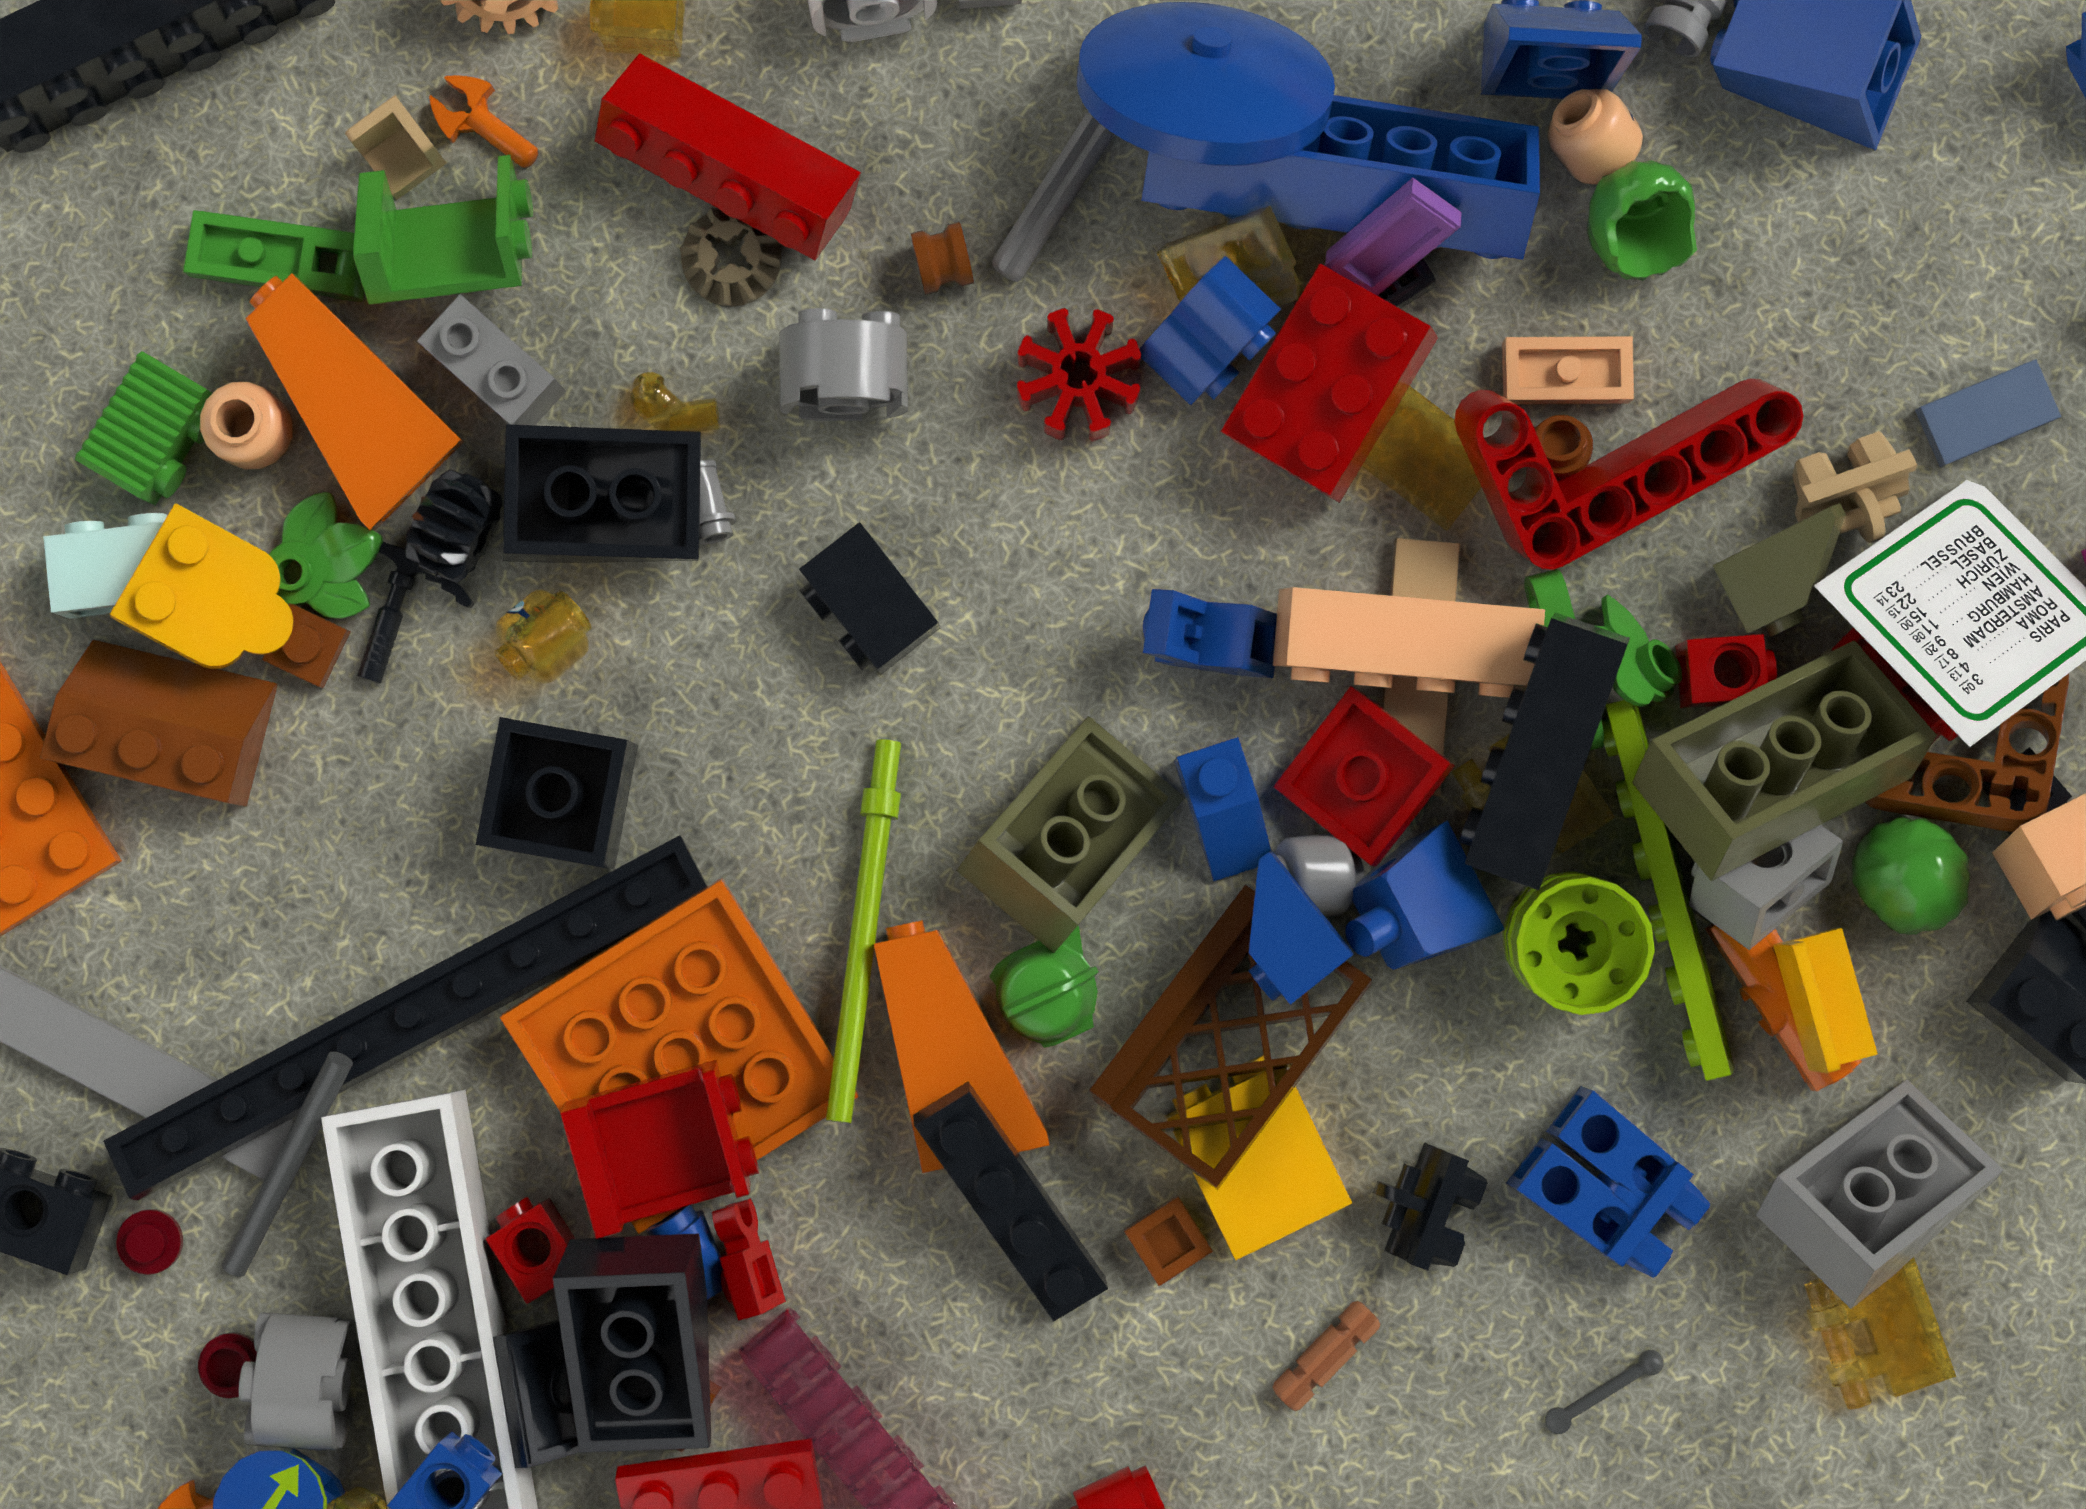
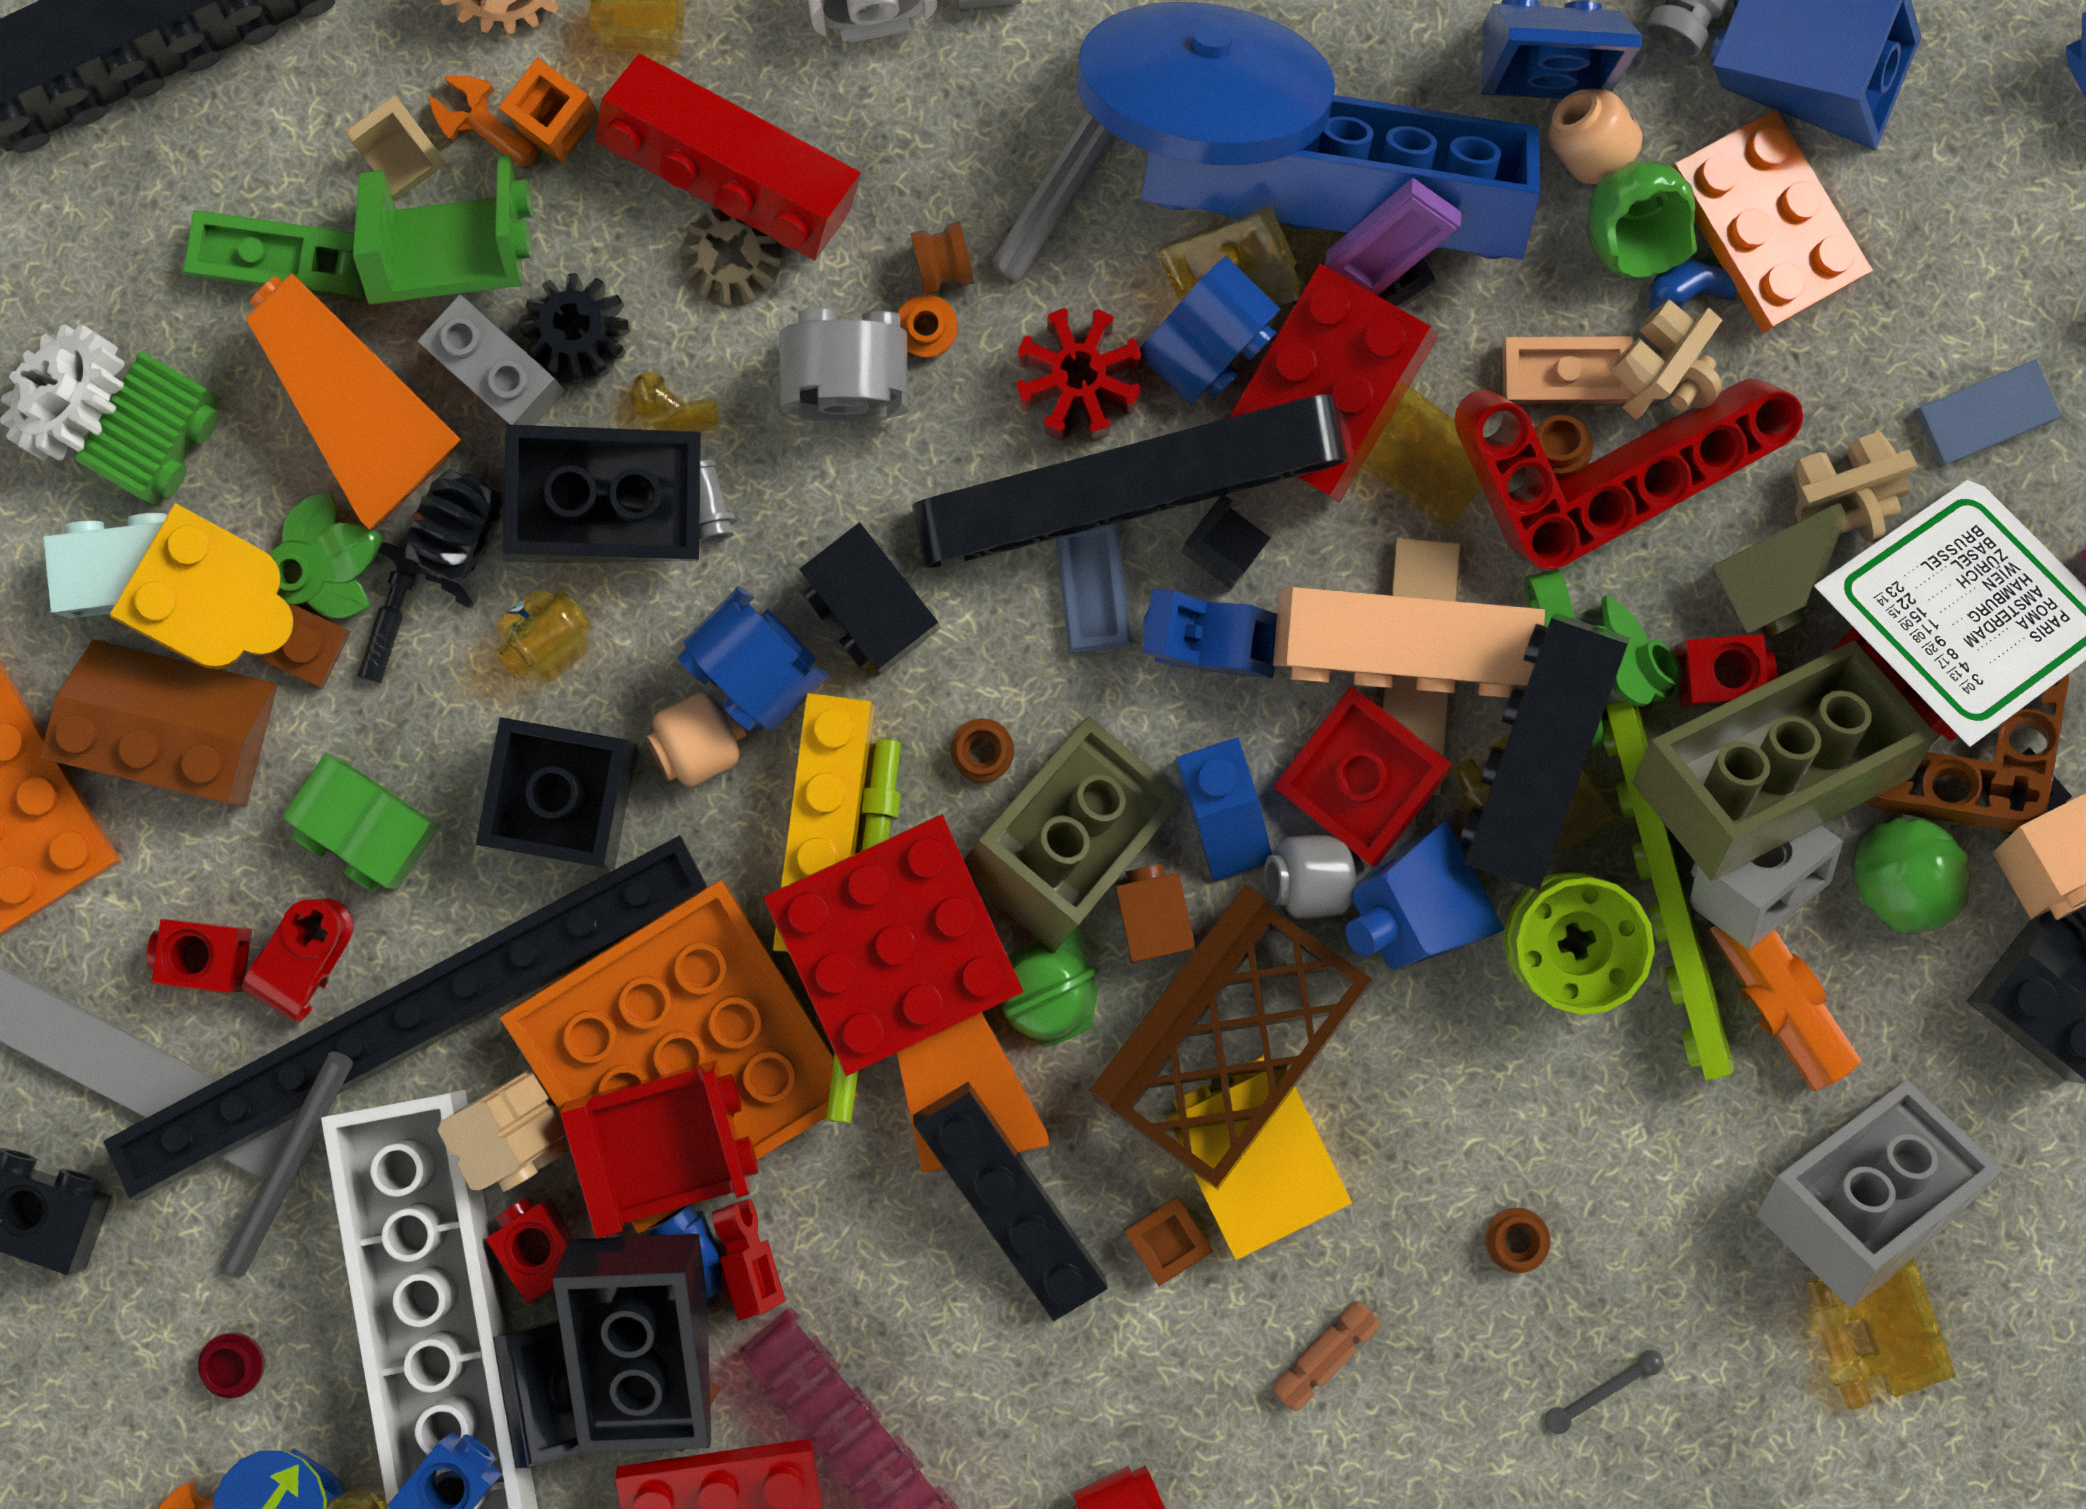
dark red plate [116,1209,183,1275] -> none
light nougat head [200,382,293,470] -> none
light grey brick [239,1312,360,1451] -> none
blue slope [1249,851,1354,1005] -> none
black hips [1373,1143,1488,1271] -> none
blue hips [1506,1086,1710,1278] -> none
yellow panel [1773,928,1878,1073] -> none
none -> white gear [0,324,125,461]
none -> red brick [146,919,253,993]
none -> red piece [242,898,354,1023]
none -> bright green brick [282,753,440,892]
none -> tan brick [437,1068,569,1192]
none -> orange brick [498,57,599,165]
none -> black gear [520,273,631,383]
none -> light nougat head [646,692,746,787]
none -> blue brick [677,586,829,732]
none -> red plate [763,814,1024,1076]
none -> yellow brick [773,693,875,952]
none -> orange plate [897,295,958,359]
none -> black beam [912,395,1347,568]
none -> dark orange plate [951,718,1014,782]
none -> sand blue tile [1055,523,1132,654]
none -> dark orange brick [1115,863,1196,962]
none -> black panel [1181,495,1271,590]
none -> dark orange plate [1485,1207,1550,1273]
none -> tan hips [1610,299,1722,420]
none -> blue arm [1648,259,1737,312]
none -> plate [1672,109,1873,334]

